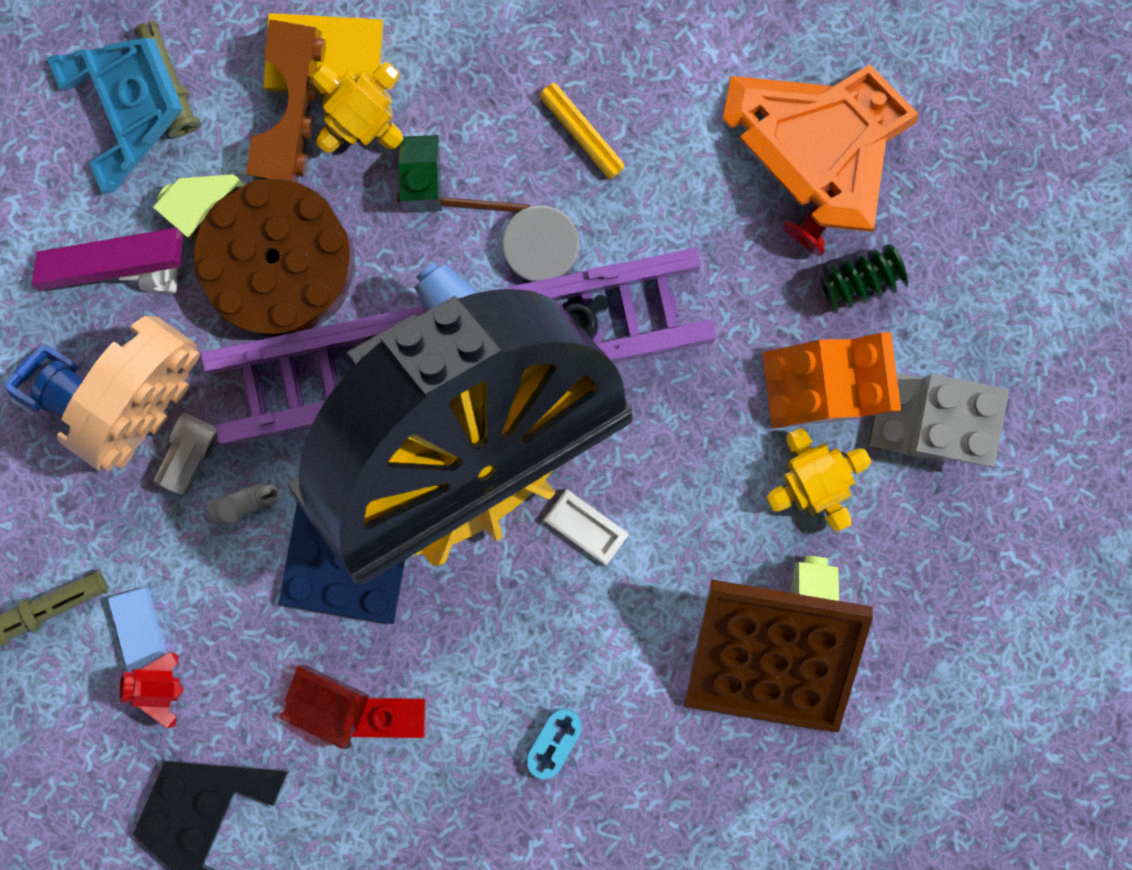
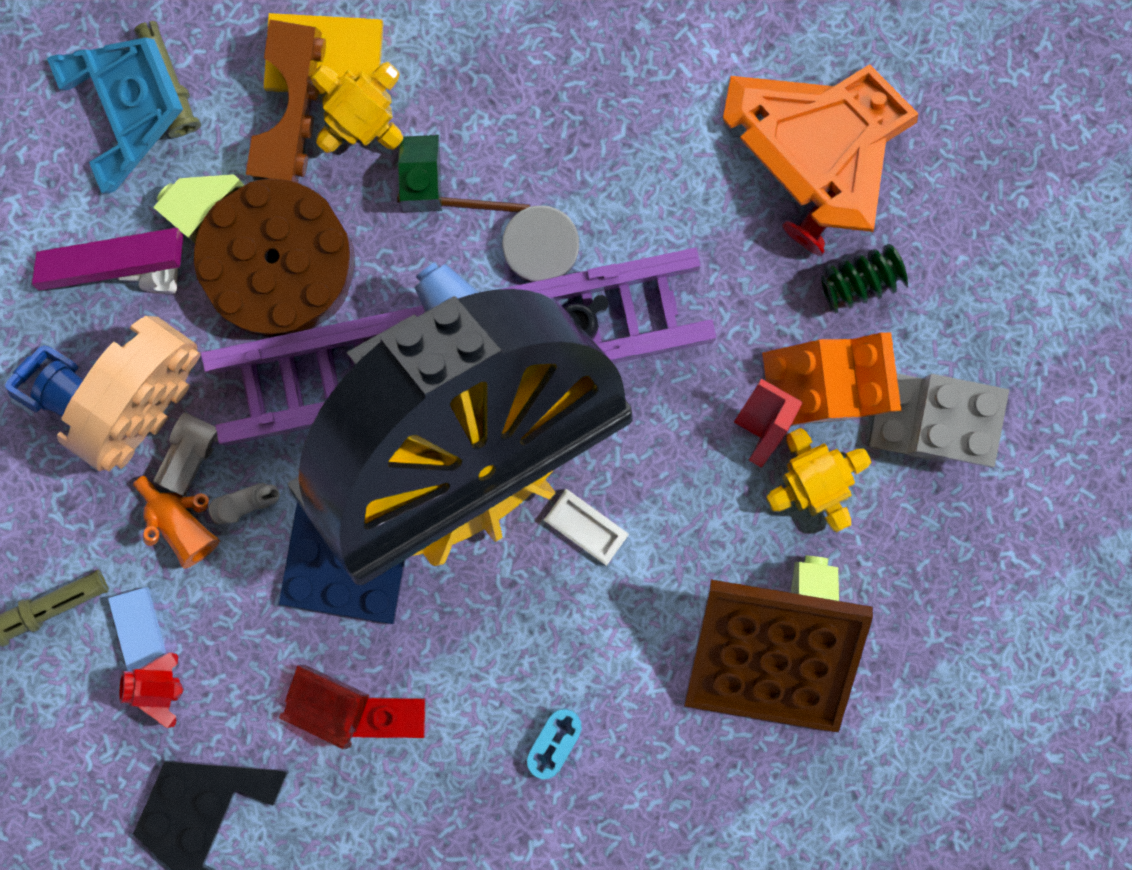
yellow axle [540,83,624,179] -> none
none -> orange piece [133,475,220,569]
none -> red panel [734,379,803,468]

